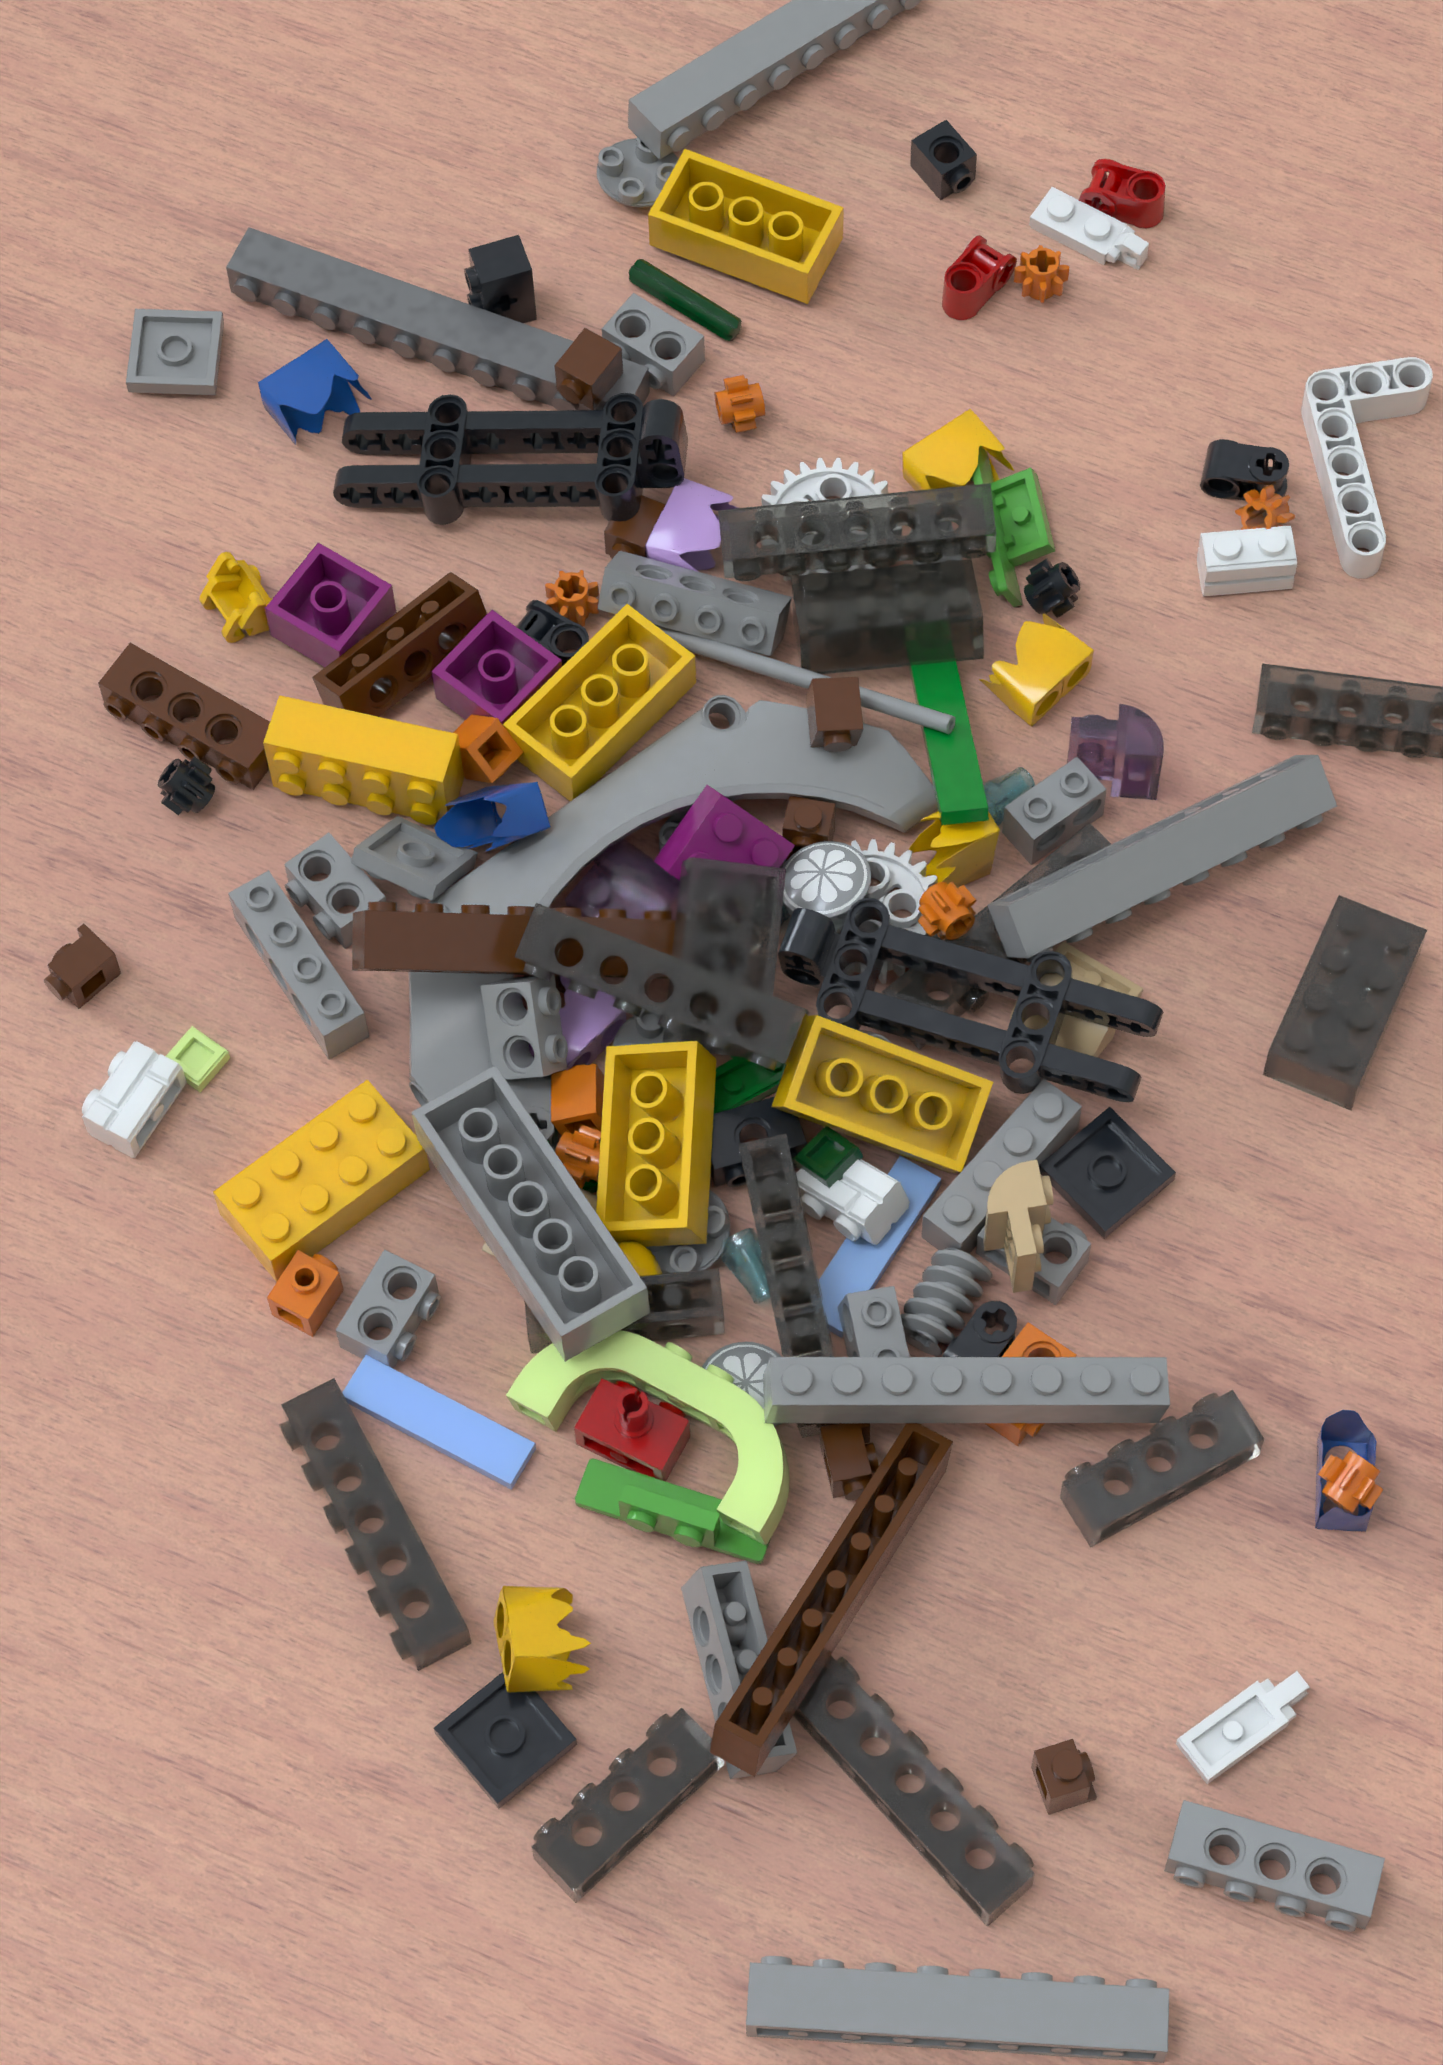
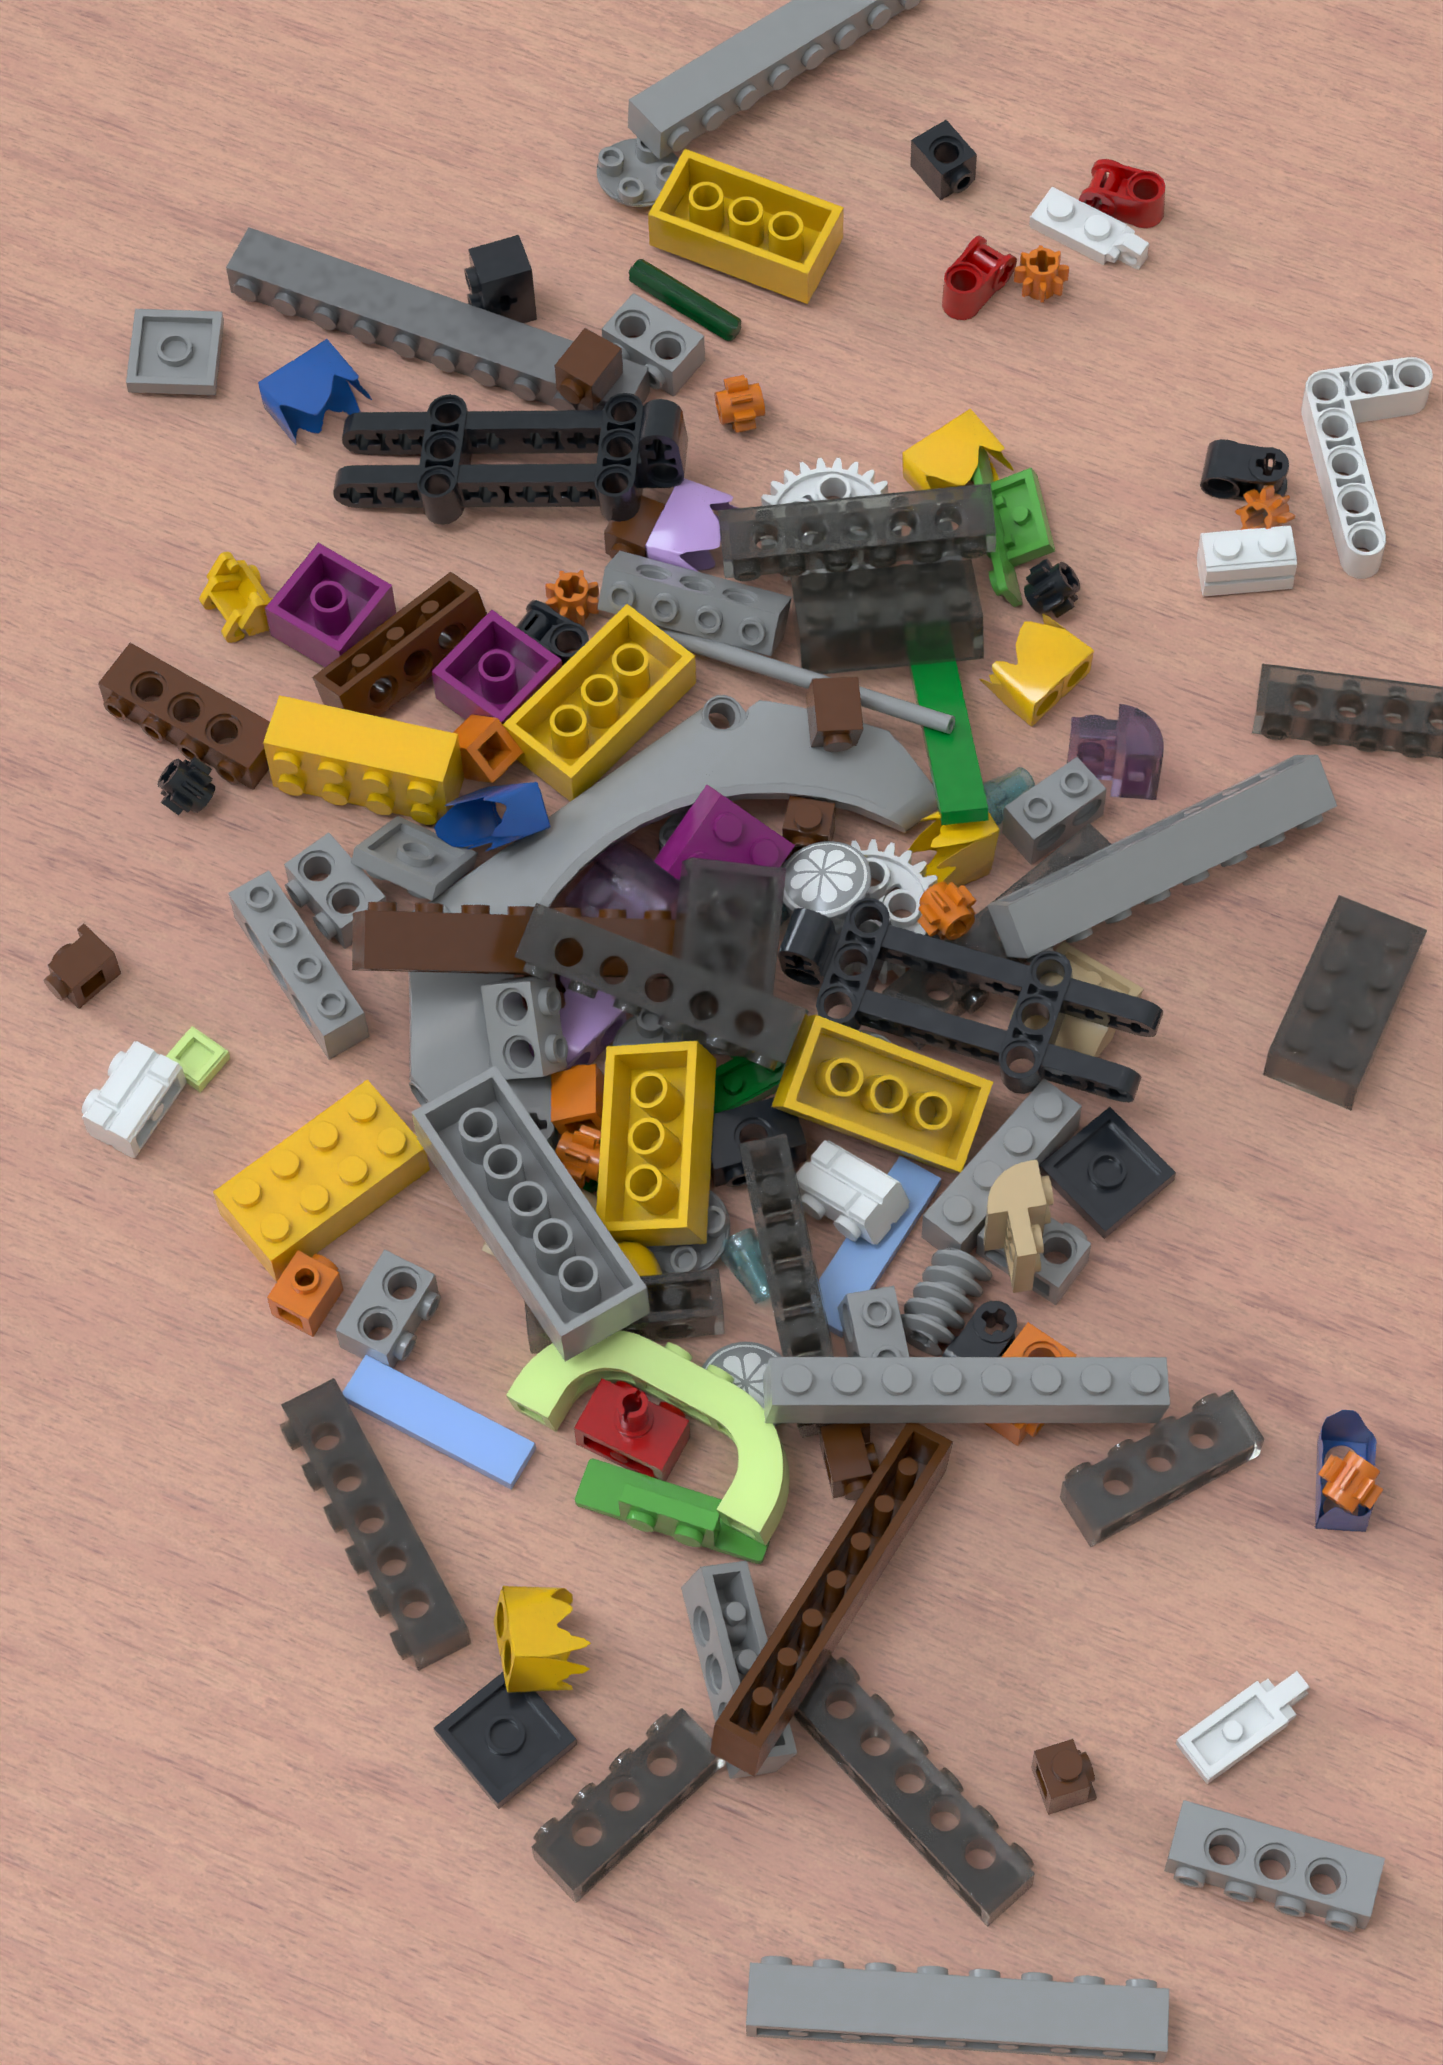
dark green tile [793,1126,863,1189] -> none

